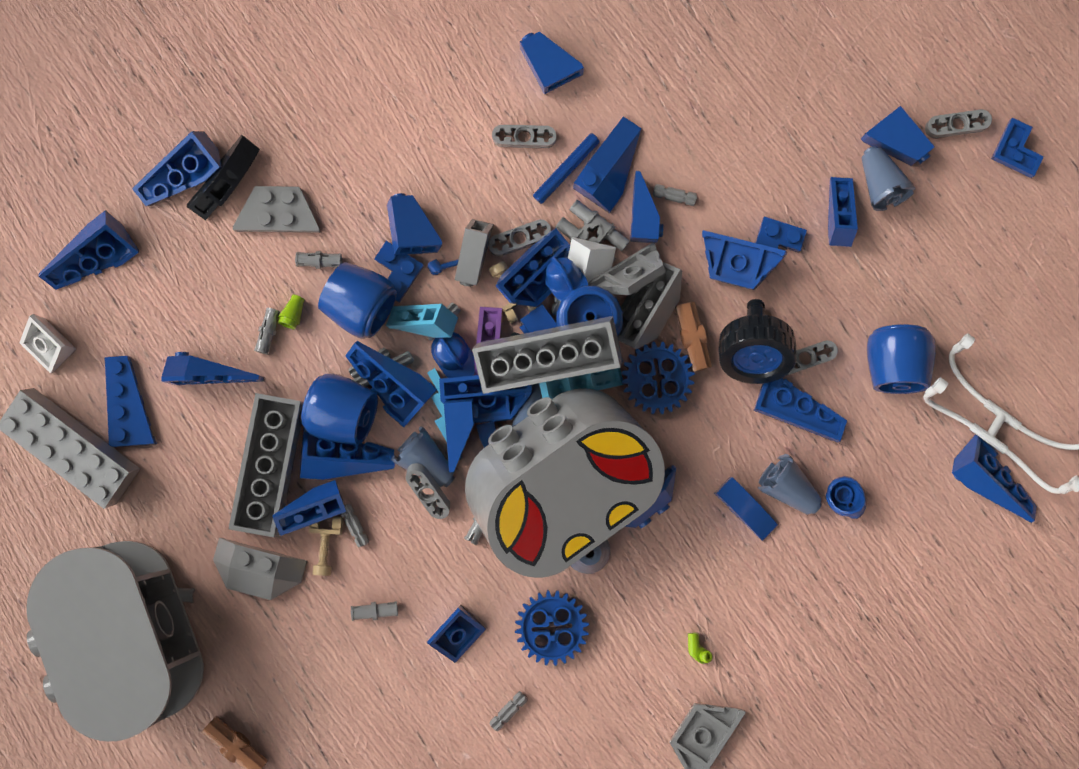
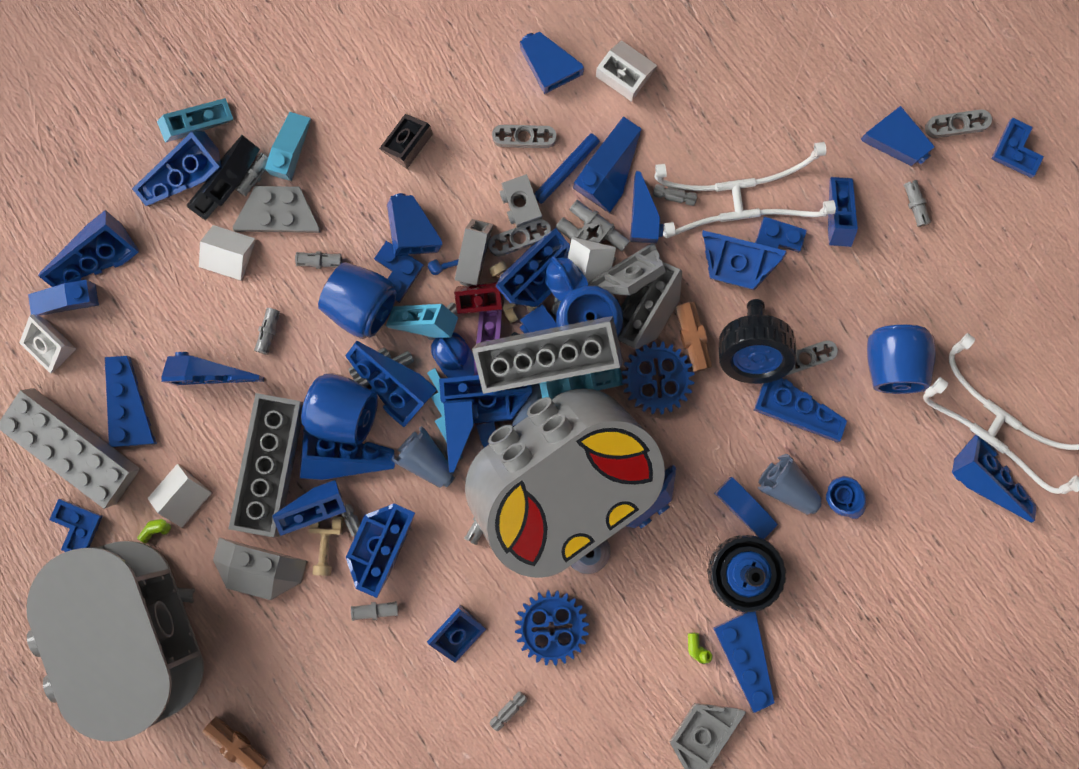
lime cone [278,294,305,330] -> none
light grey beam [406,463,450,519] -> none
sand blue cone [861,146,915,211] -> none
none -> blue slope [28,280,99,316]
none -> blue plate [49,499,103,552]
none -> lime arm [137,519,171,544]
none -> white slope [148,464,212,528]
none -> medium azure slope [157,98,233,143]
none -> white slope [199,225,256,281]
none -> light grey pin [235,153,268,197]
none -> medium azure slope [265,112,311,181]
none -> blue wedge [346,503,415,598]
none -> black slope [379,114,433,169]
none -> dark red brick [454,282,504,314]
none -> light grey brick [499,174,542,228]
none -> white slope [596,40,657,102]
none -> white bar [654,142,836,238]
none -> black wheel [707,535,786,613]
none -> blue wing [713,611,774,713]
none -> light grey pin [904,180,931,227]

